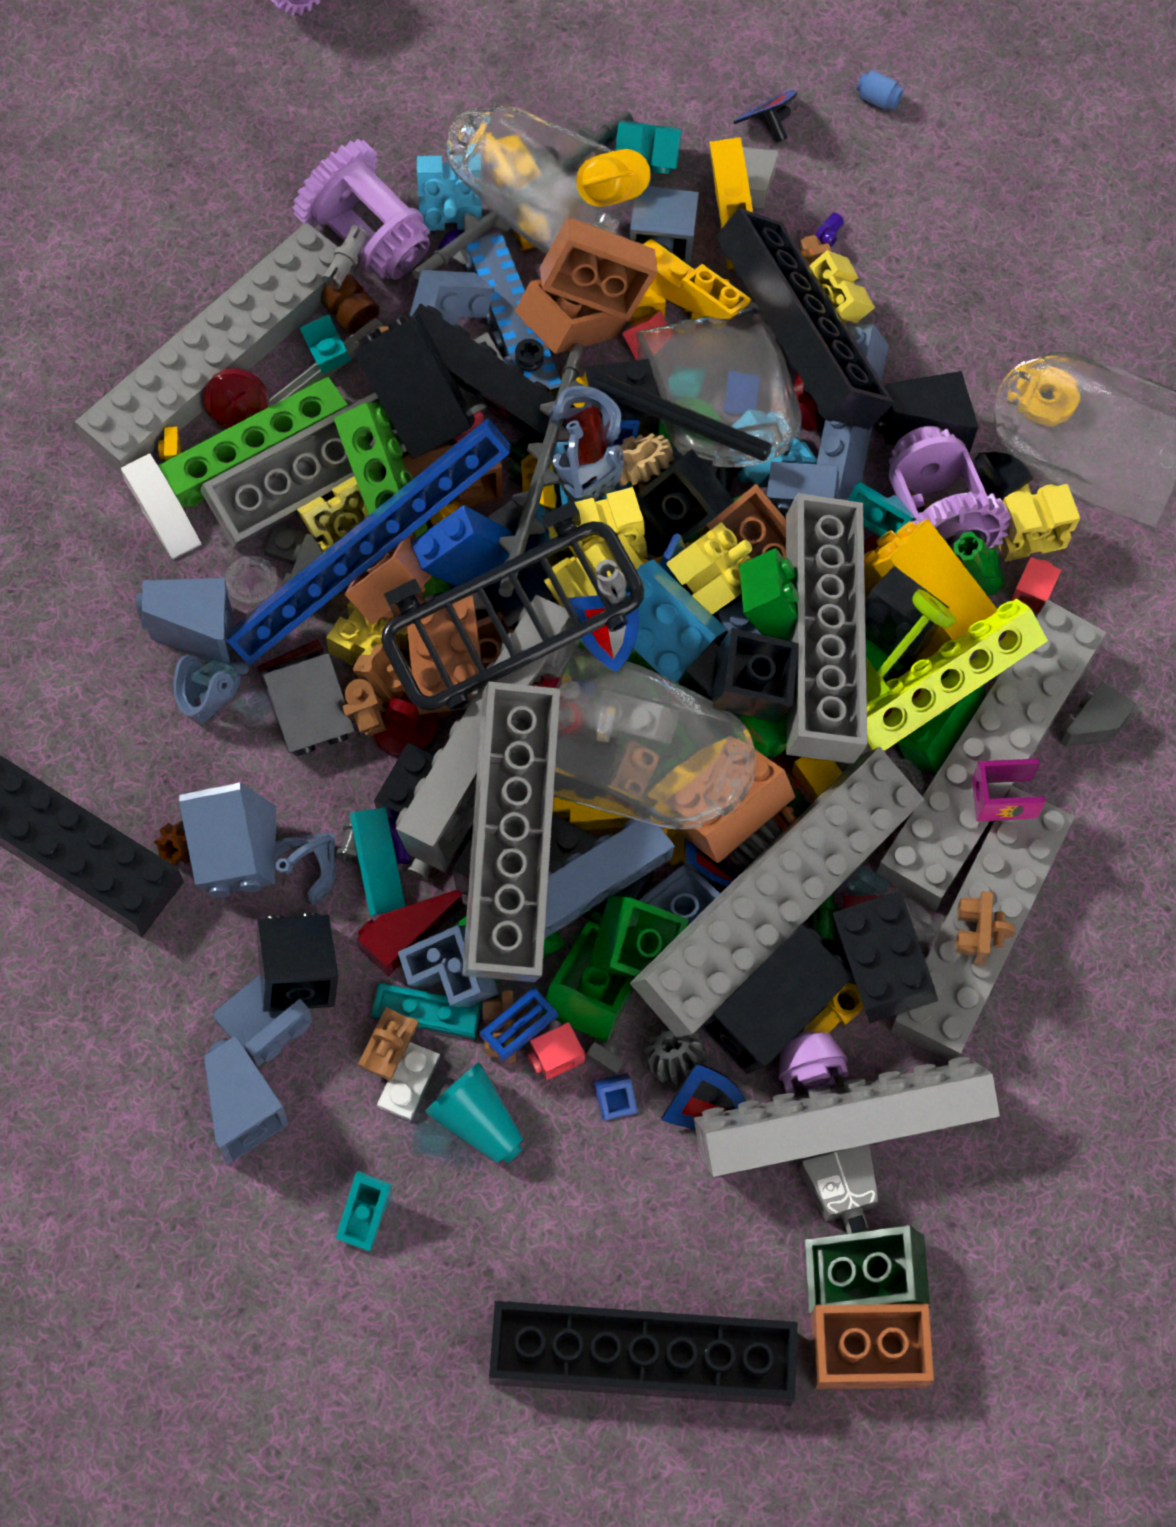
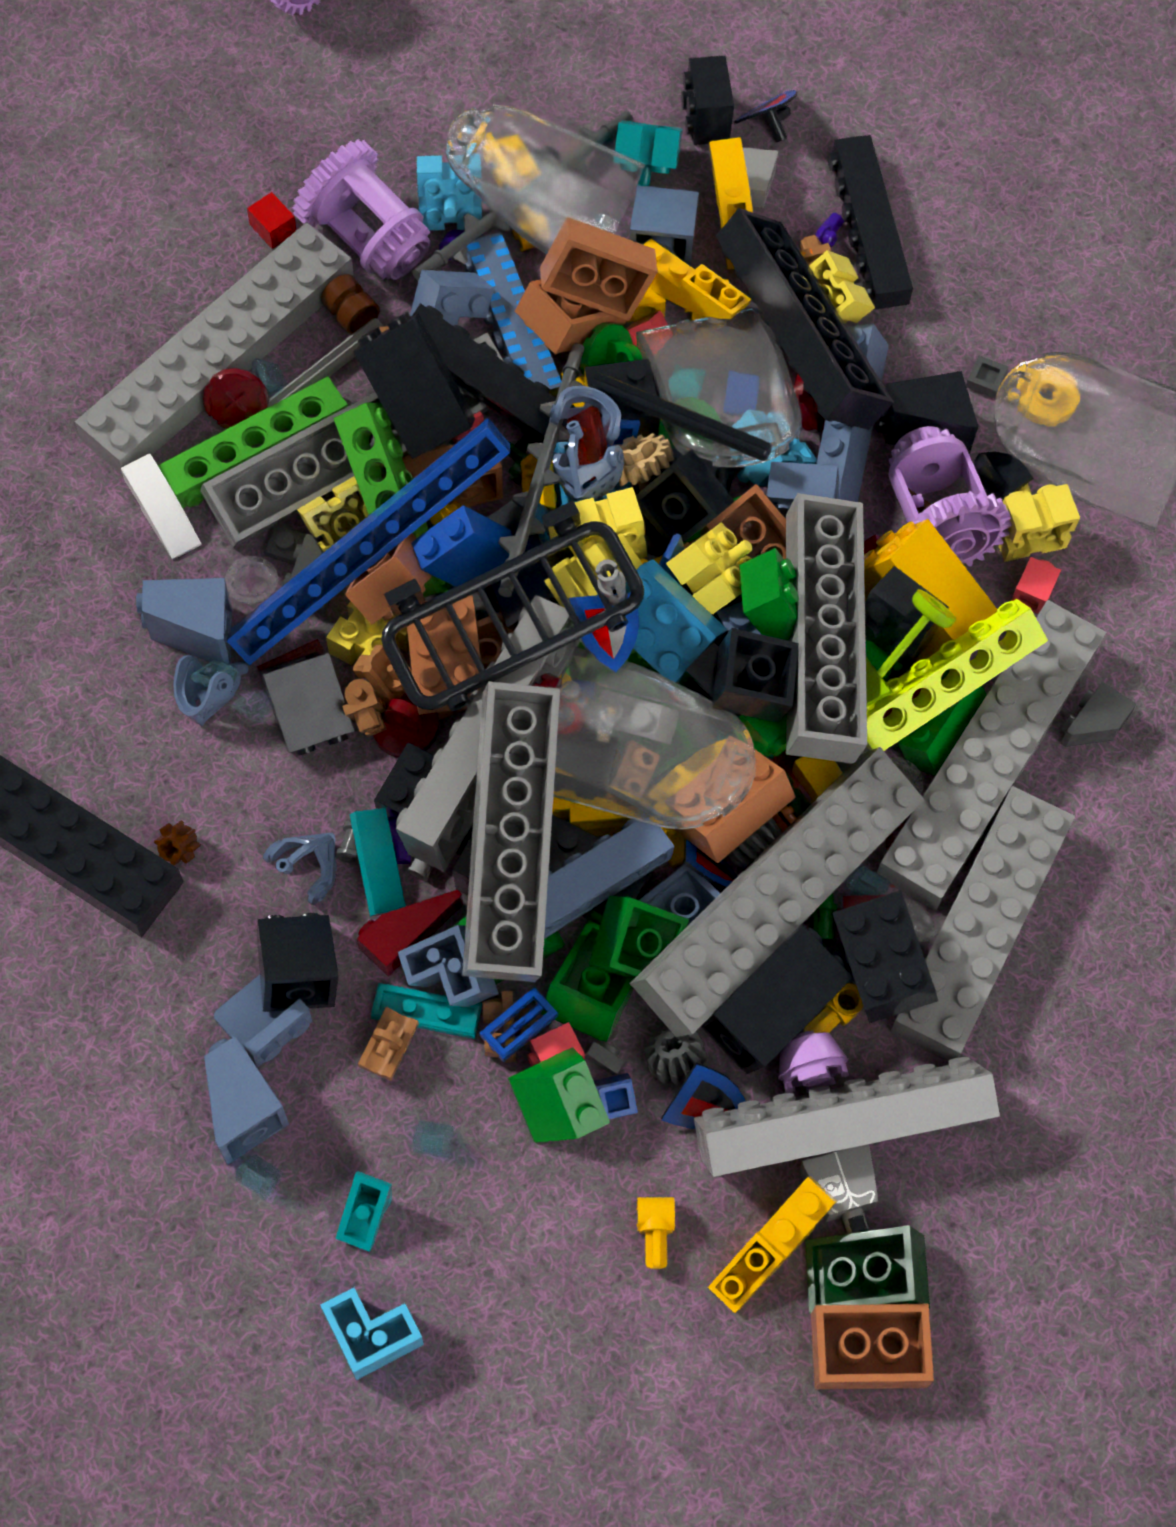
yellow plate [158,426,181,461] -> none
sand blue slope [179,782,276,898] -> none
teal slope [300,315,352,374] -> none
light grey pin [322,225,370,289] -> none
white plate [377,1042,440,1121] -> none
teal cone [424,1062,523,1164] -> none
black brick [489,1301,798,1406] -> none
black bush [515,339,544,372] -> none
yellow piece [576,149,650,207] -> none
teal slope [847,482,914,536] -> none
medium blue brick [856,70,904,111] -> none
green piece [954,532,1004,596] -> none
medium nougat hips [955,891,1015,965] -> none
magenta piece [971,759,1045,821] -> none
none -> clear light blue slope [236,1154,284,1201]
none -> red brick [247,192,297,249]
none -> clear light blue slope [252,359,287,397]
none -> medium azure brick [320,1287,424,1380]
none -> green slope [508,1047,610,1143]
none -> green tile [581,322,643,375]
none -> yellow axle [637,1197,675,1269]
none -> black brick [681,55,734,145]
none -> yellow slope [708,1176,838,1313]
none -> black brick [828,134,913,310]
none -> dark grey plate [966,355,1008,398]

